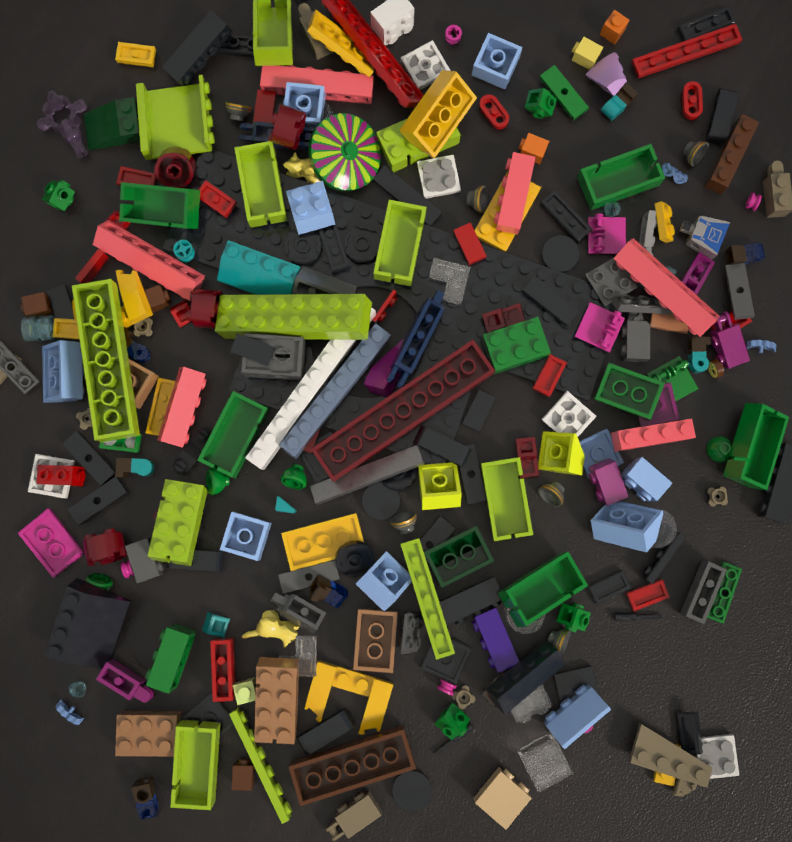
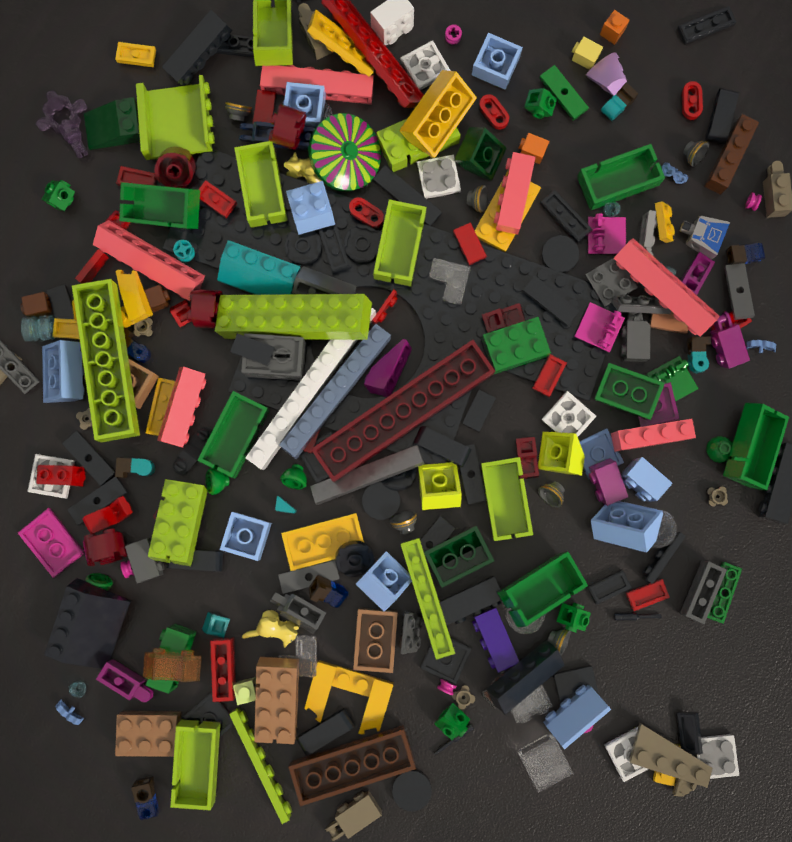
green piece [99,434,142,453] -> none
reddish brown brick [232,758,255,791] -> none
dark blue hinge [386,290,445,388] -> none
tan brick [474,767,532,830] -> none
red plate [631,23,742,79] -> none
tile [707,359,724,379] -> none
none -> red bracket [82,496,133,534]
none -> clear orange brick [143,648,202,682]
none -> red plate [349,197,384,228]
none -> dark green slope [454,127,507,181]
none -> white piece [604,727,648,782]

